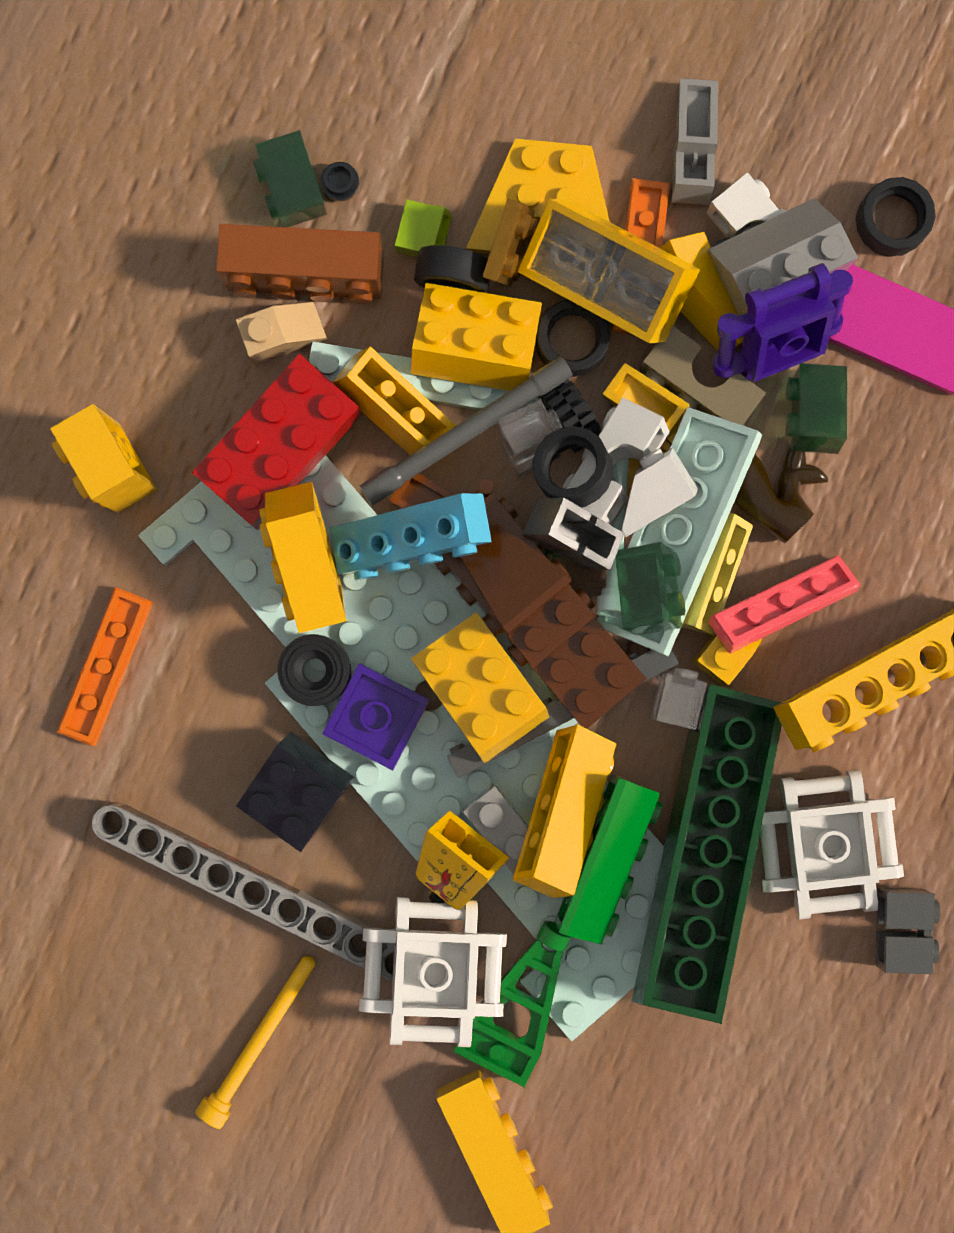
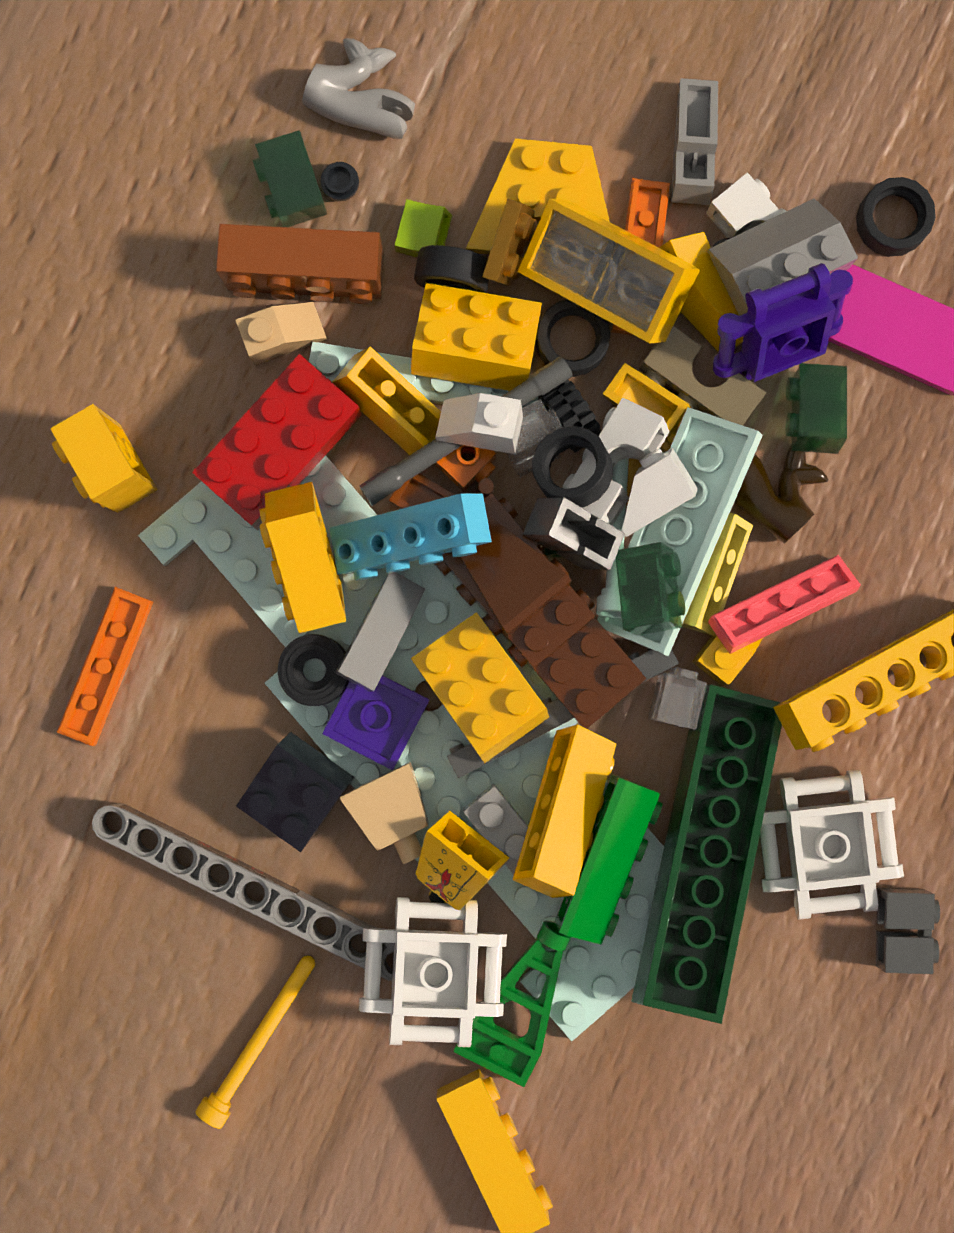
none -> light grey piece [302,38,415,139]
none -> light grey slope [335,572,425,692]
none -> tan torso [340,762,429,864]
none -> white slope [435,393,523,454]
none -> orange brick [435,445,496,492]

